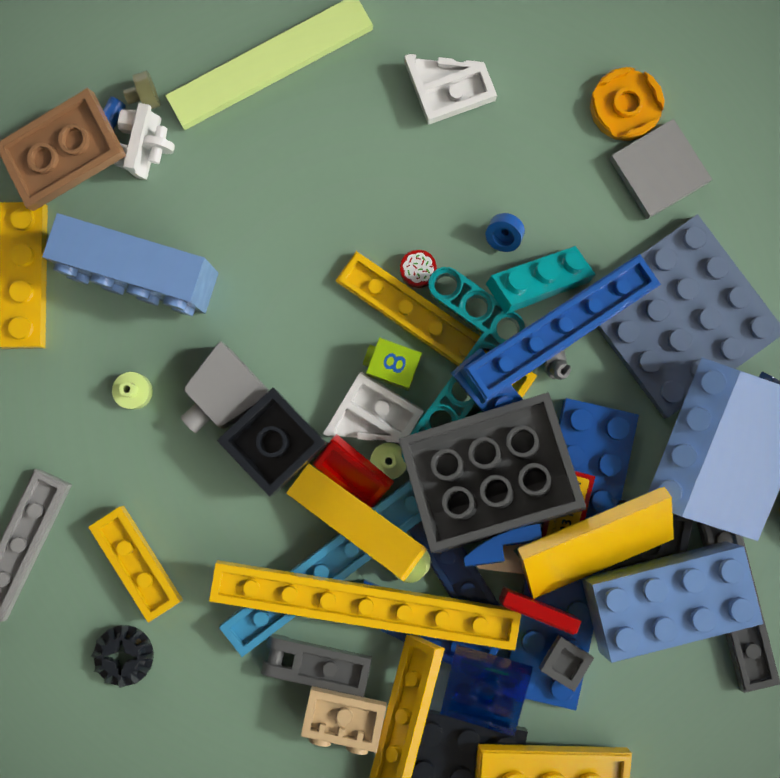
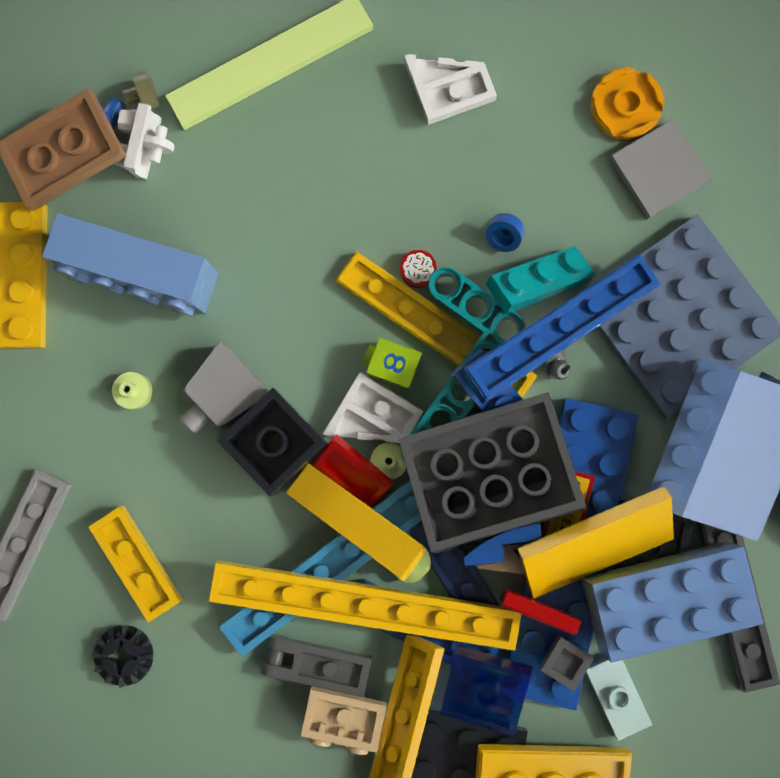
none -> light aqua plate [586,658,652,741]

